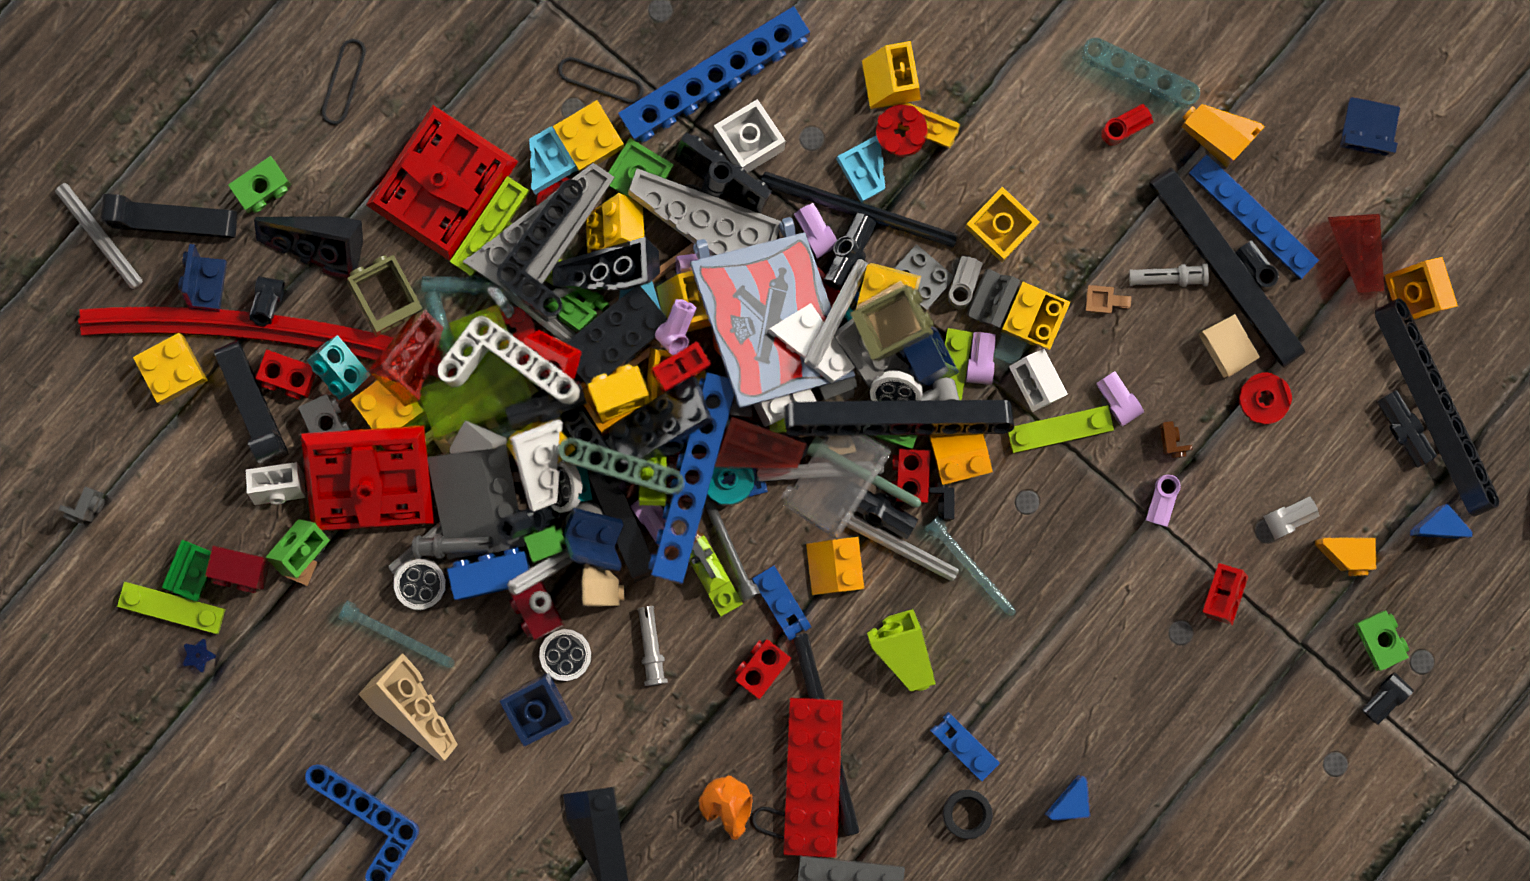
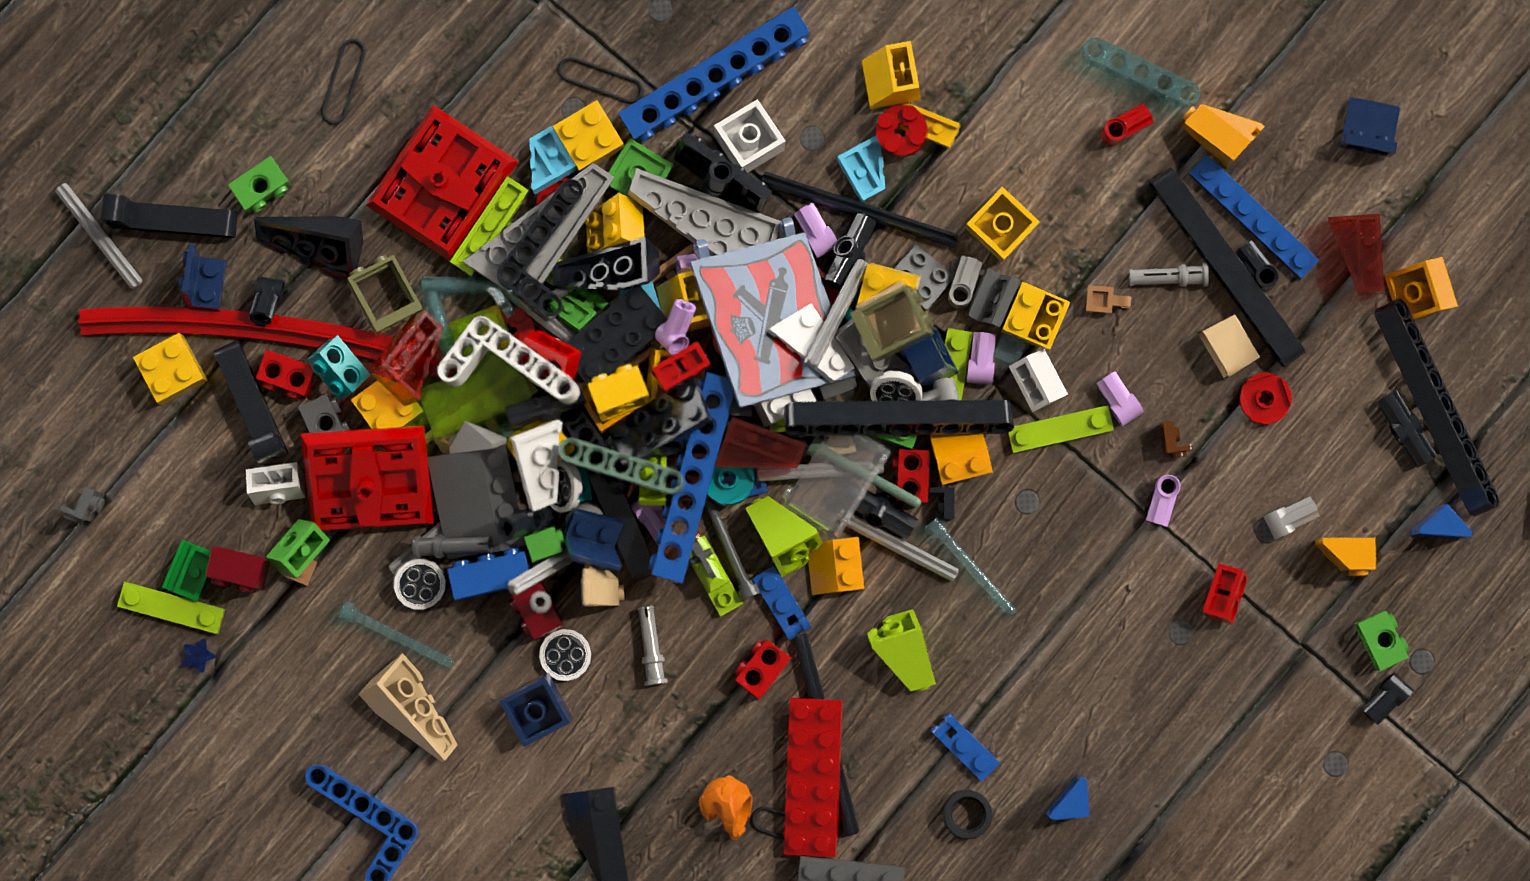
none -> lime slope [745,496,823,577]

